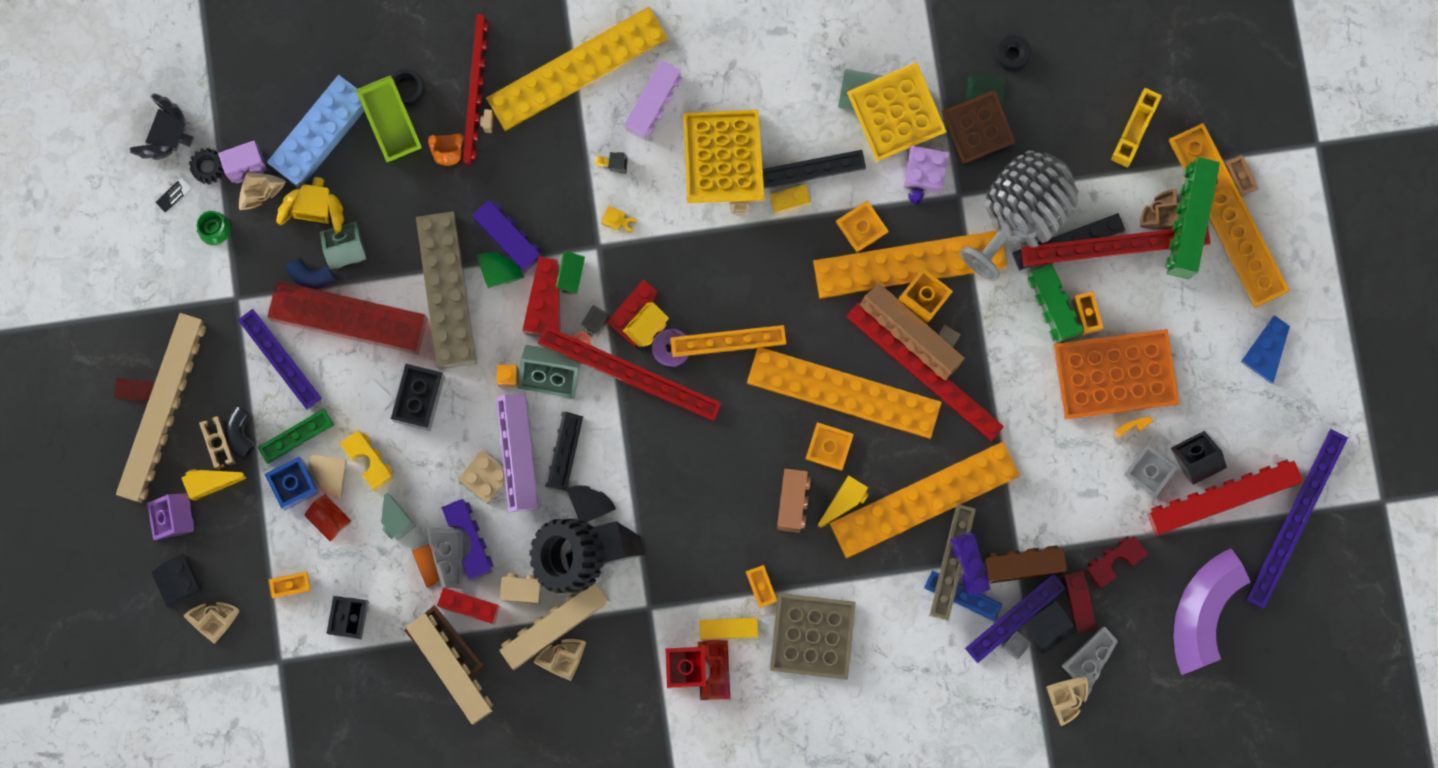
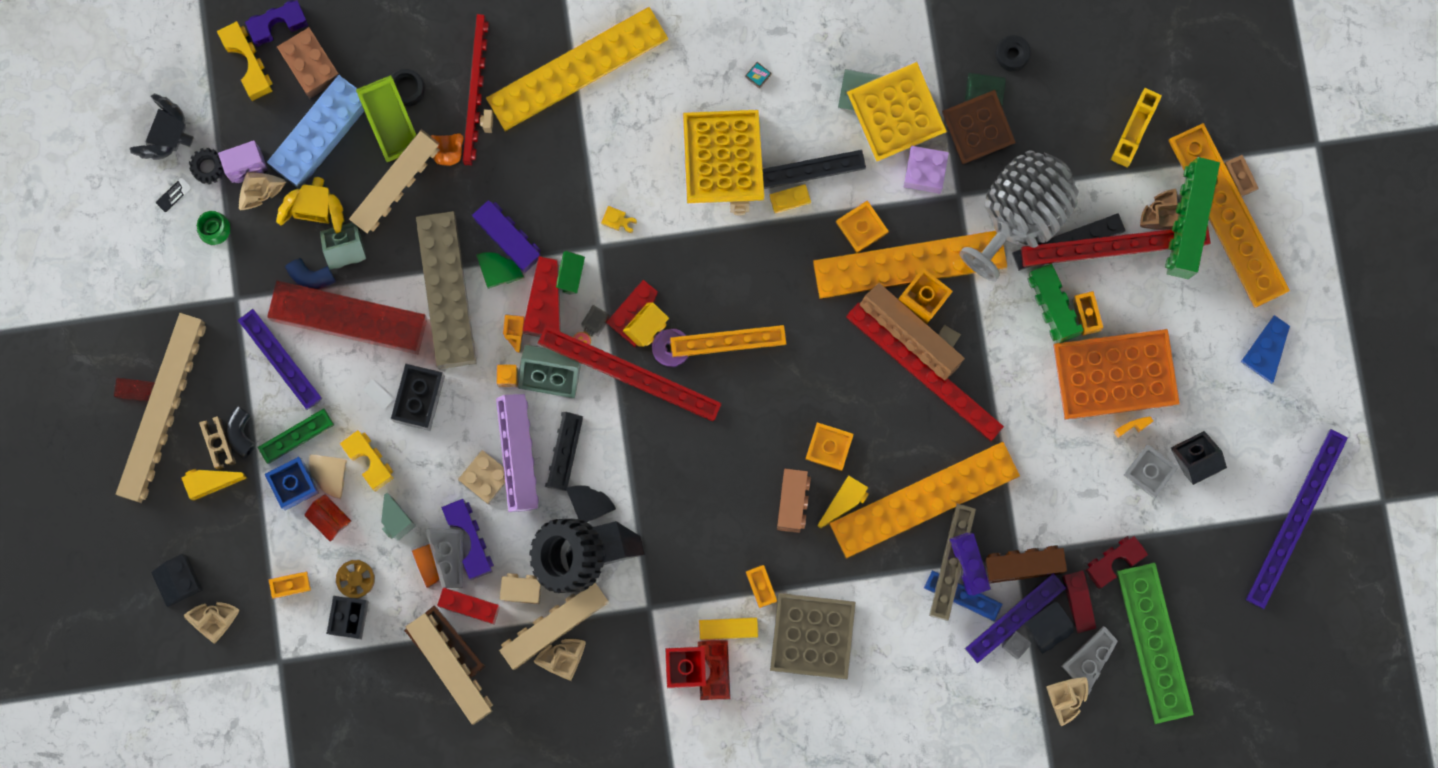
medium lavender slope [147,493,194,540] -> none
pearl dark grey piece [595,152,628,174] -> none
lavender brick [625,60,683,139] -> none
light orange plate [747,348,941,439] -> none
dark purple hinge [908,188,925,205] -> none
red brick [1147,459,1303,536] -> none
medium lavender brick [1173,548,1250,675] -> none
none -> yellow arch [217,22,273,101]
none -> dark purple arch [245,0,309,47]
none -> nougat brick [277,27,339,99]
none -> pearl gold piece [336,560,375,598]
none -> tan brick [349,129,440,233]
none -> light orange slope [503,314,525,352]
none -> tile [745,62,772,89]
none -> bright green plate [1117,563,1194,724]

